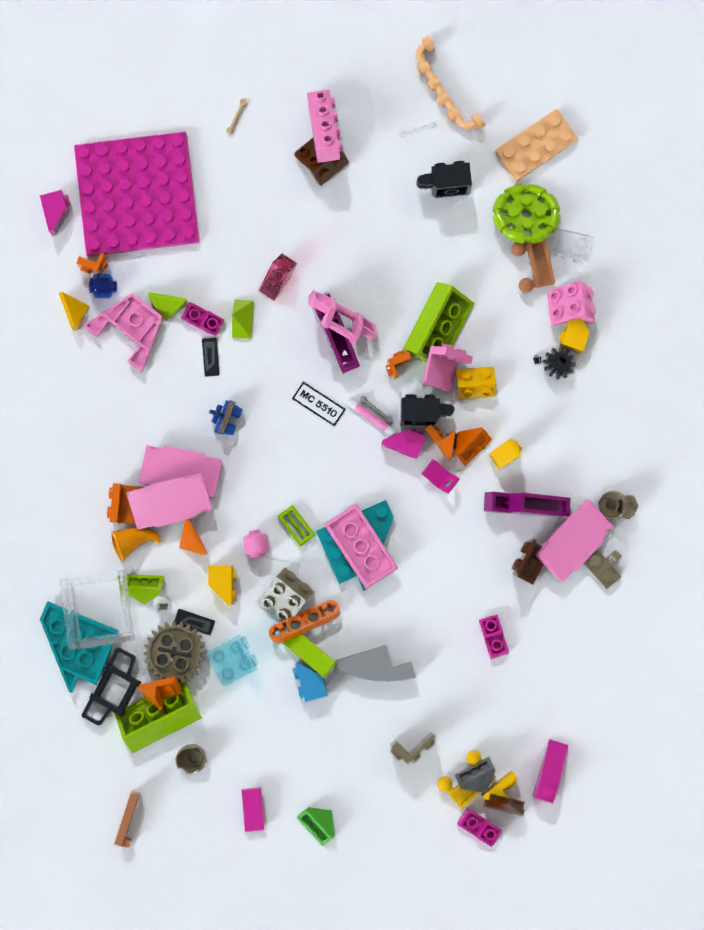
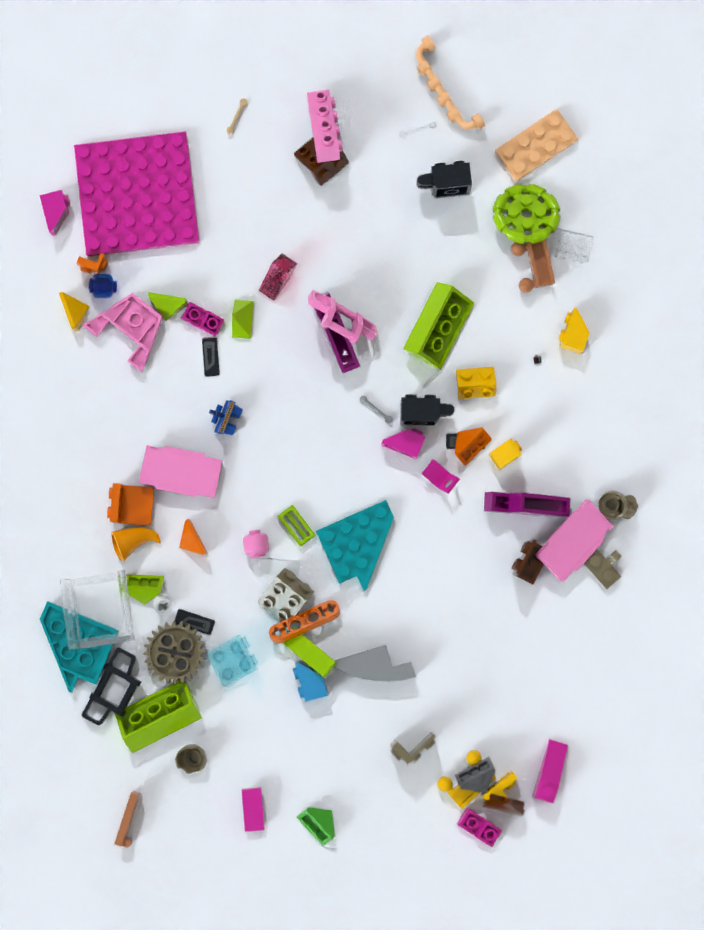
bright pink piece [127,473,212,530] -> none
orange slope [138,676,182,710] -> none
yellow slope [208,566,237,605] -> none
sticker [292,382,346,427] -> none
bright pink tile [324,503,398,589] -> none
bright pink bar [346,398,397,436] -> none
orange bracket [385,350,412,379] -> none
bright pink bracket [423,344,473,392] -> none
orange slope [425,425,455,461] -> none
dark pink slope [479,614,509,659] -> none
black gear [543,347,576,380] -> none
bright pink bracket [547,280,596,326] -> none

